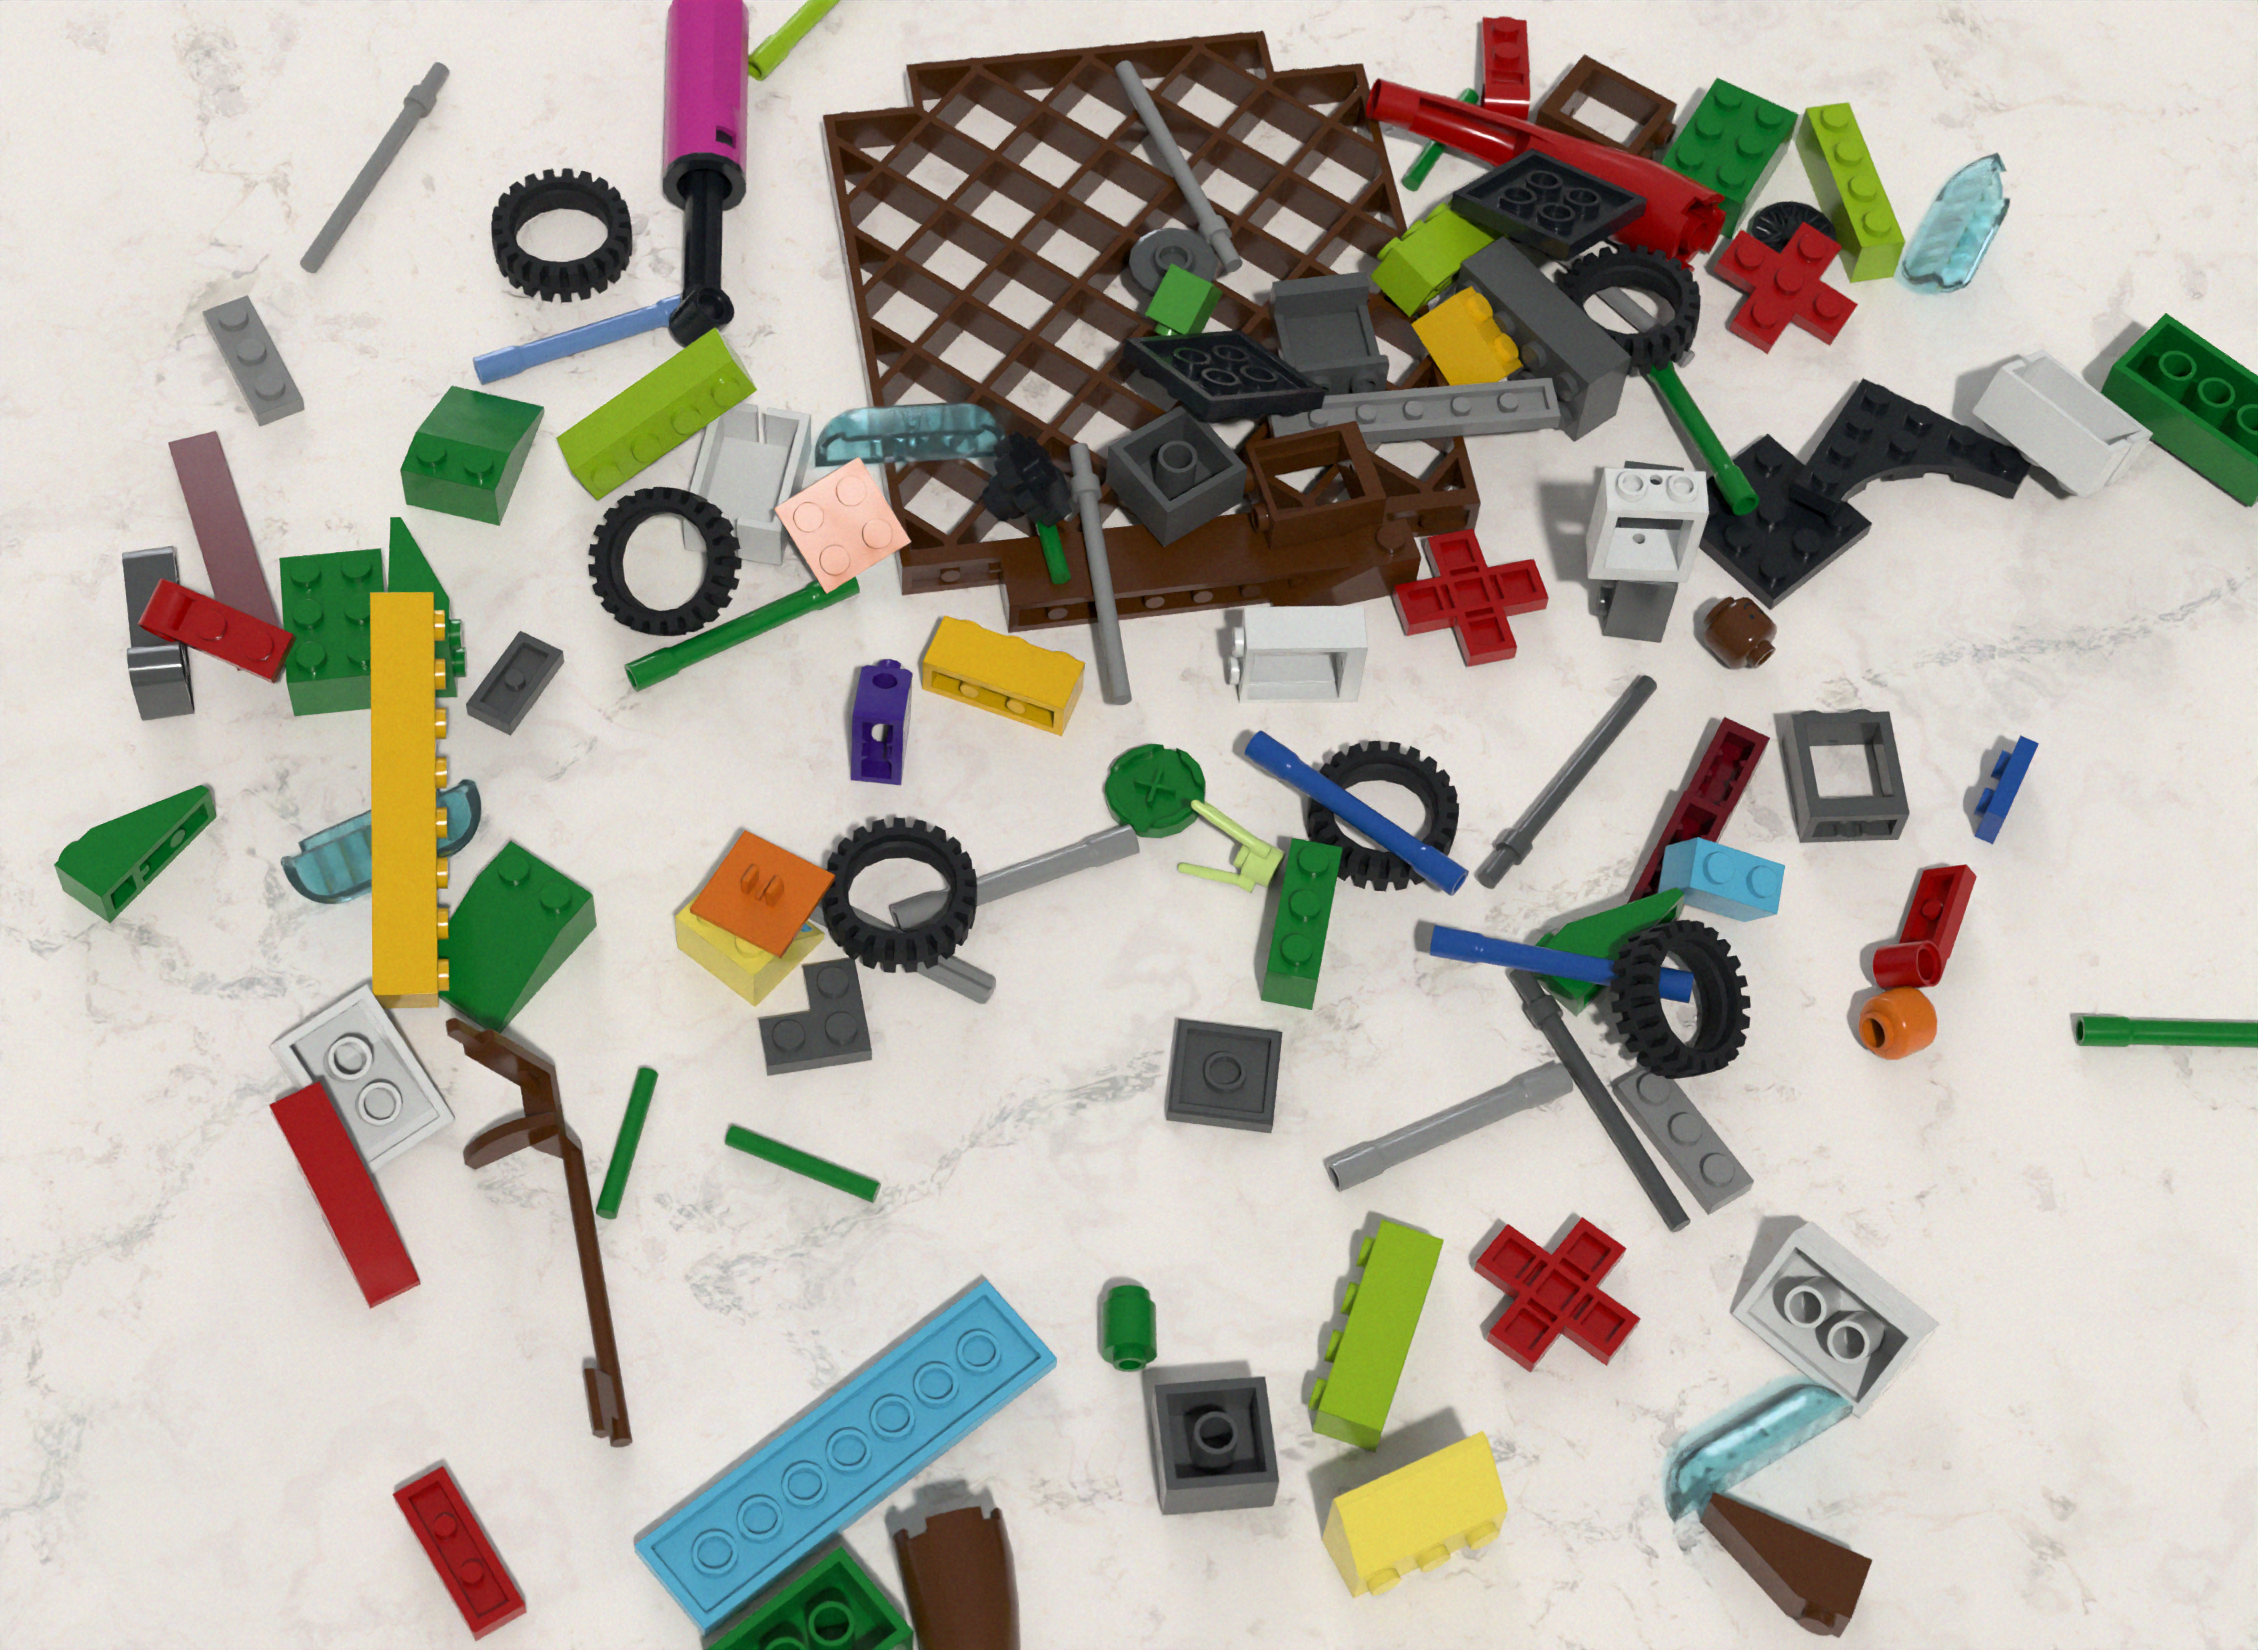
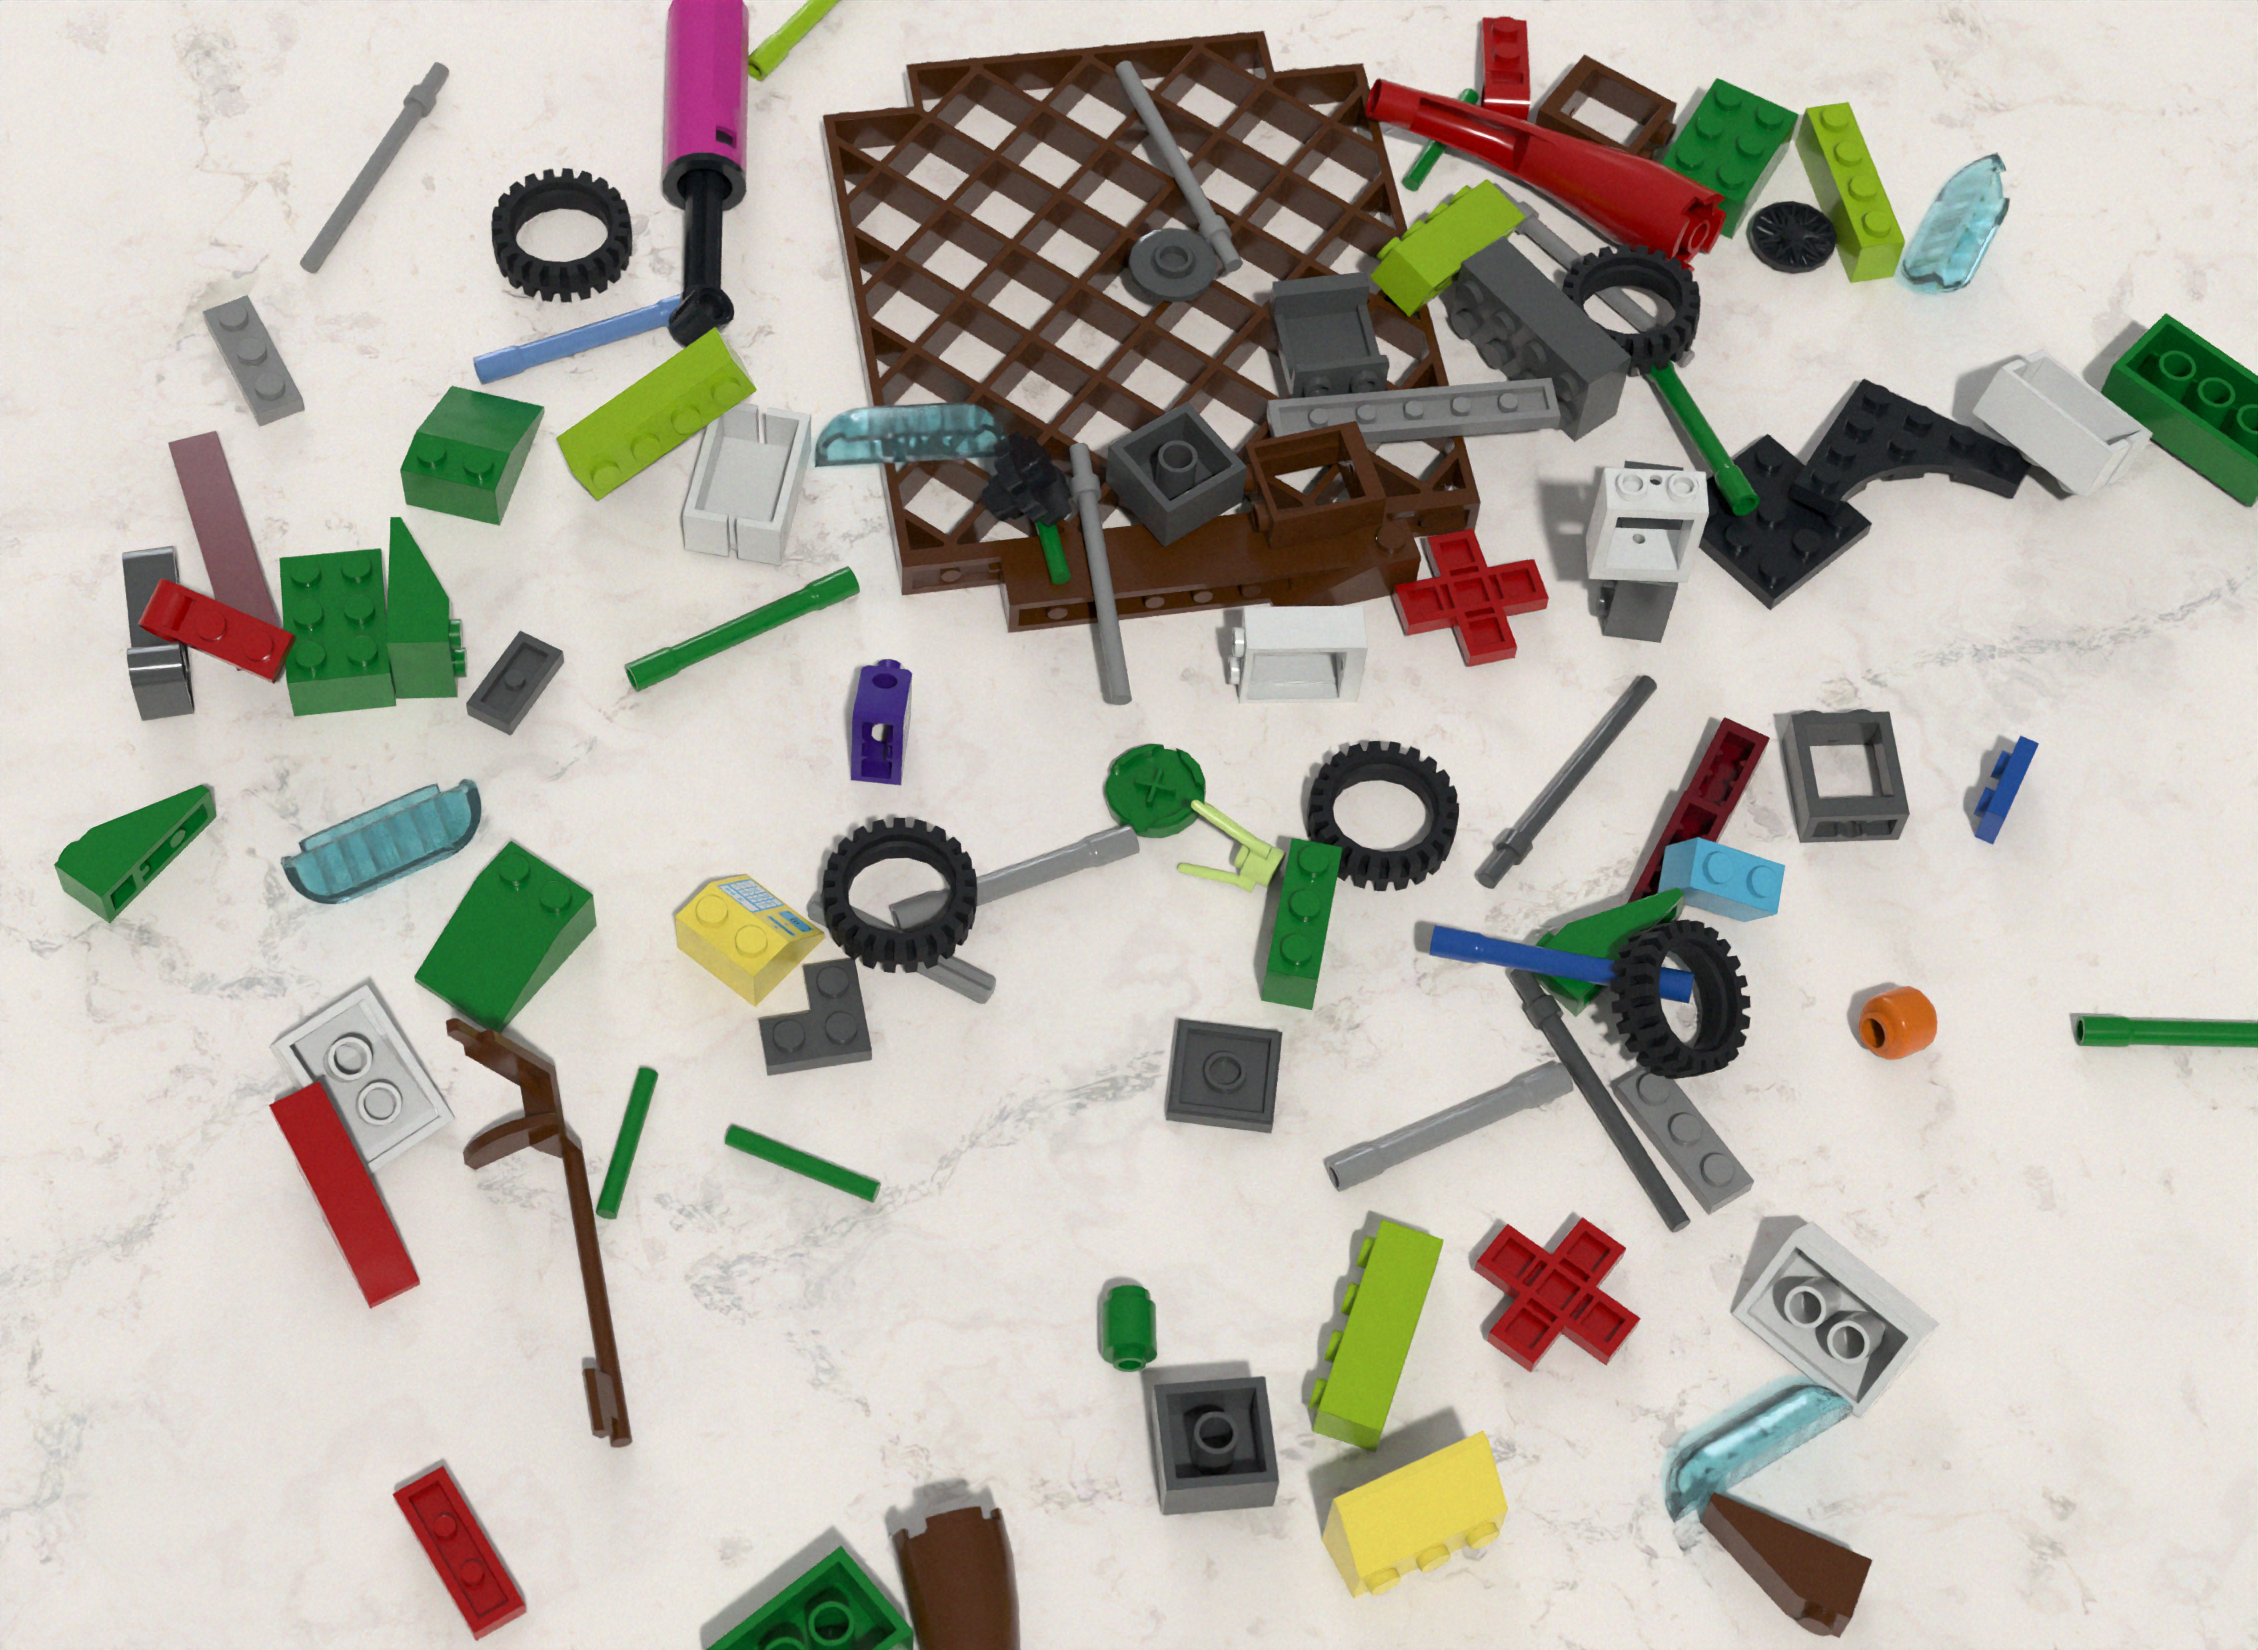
yellow brick [370,592,449,1009] -> none
black tyre [588,487,742,636] -> none
medium azure plate [634,1280,1057,1638] -> none
orange piece [690,830,835,959] -> none
plate [773,456,911,594] -> none
yellow brick [922,615,1085,736] -> none
black plate [1122,330,1326,422] -> none
bright green brick [1145,263,1223,336] -> none
blue piece [1244,730,1469,896] -> none
yellow brick [1411,286,1523,386] -> none
black plate [1450,148,1647,262] -> none
reddish brown head [1703,596,1777,670] -> none
red plate [1713,221,1858,354] -> none
red plate [1873,864,1977,991] -> none

